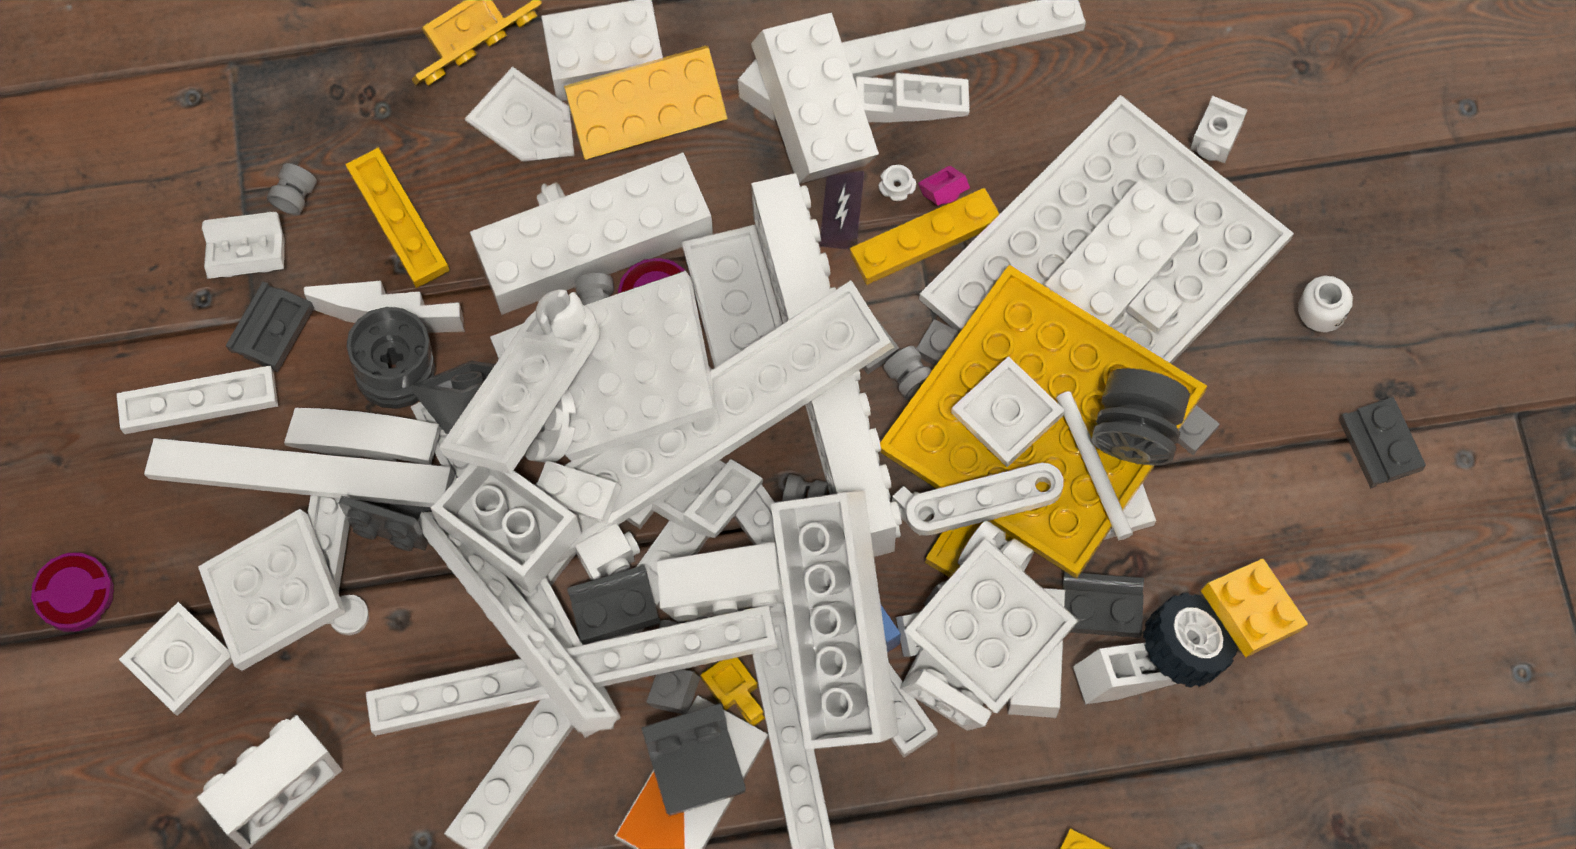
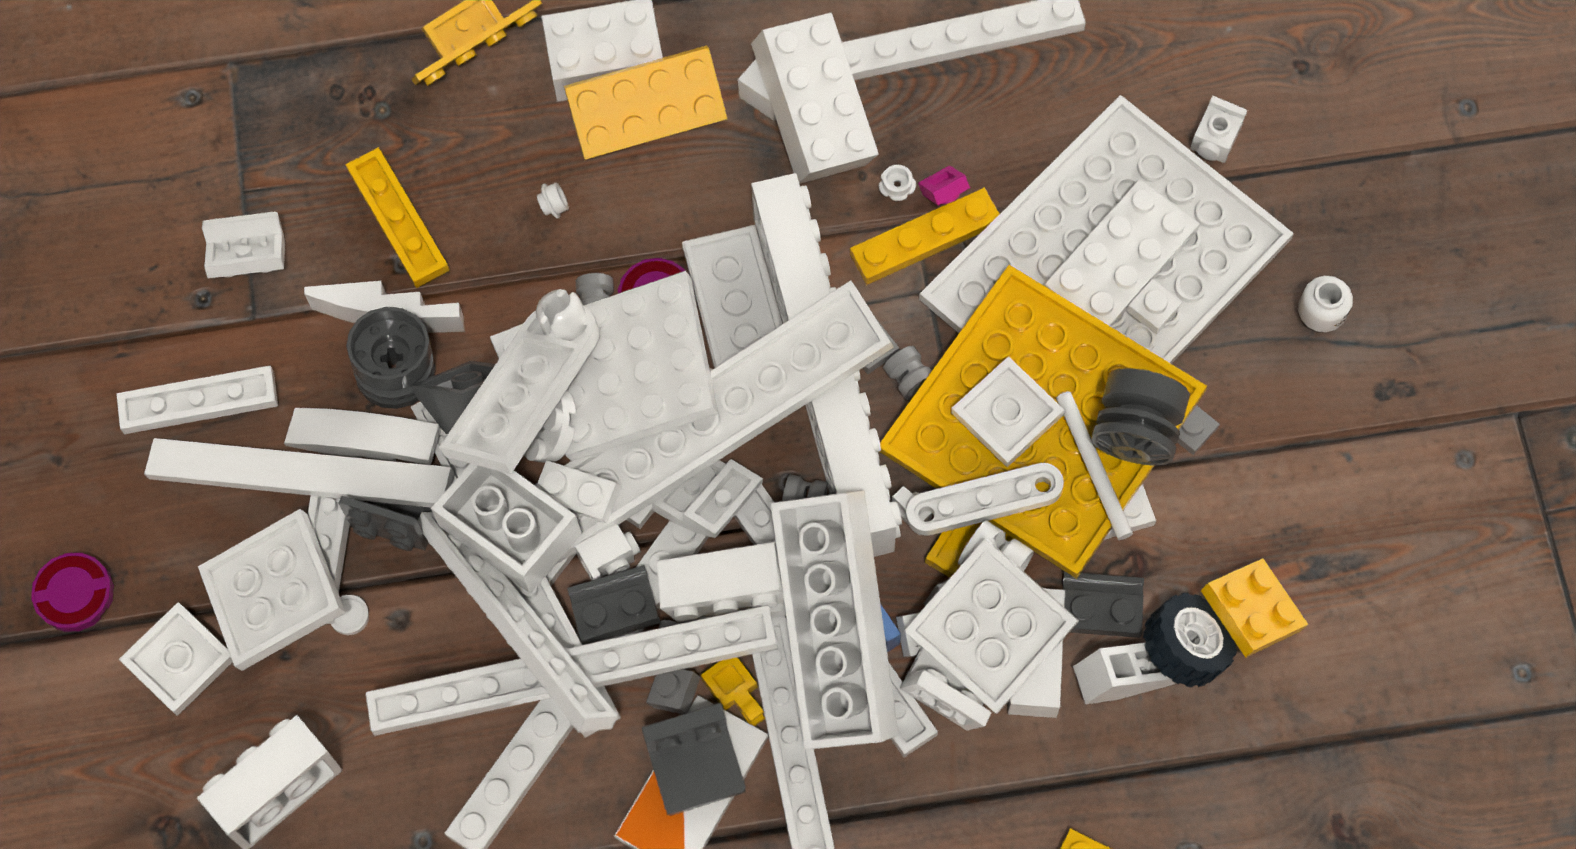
dark grey plate [226,281,314,372] -> none
light grey wheel [266,163,317,215] -> none
white tile [465,67,574,162] -> none
white brick [470,153,713,315] -> none
slope [819,171,864,249] -> none
white slope [855,73,969,122] -> none
light grey plate [916,319,960,366] -> none
dark grey plate [1339,397,1426,489] -> none

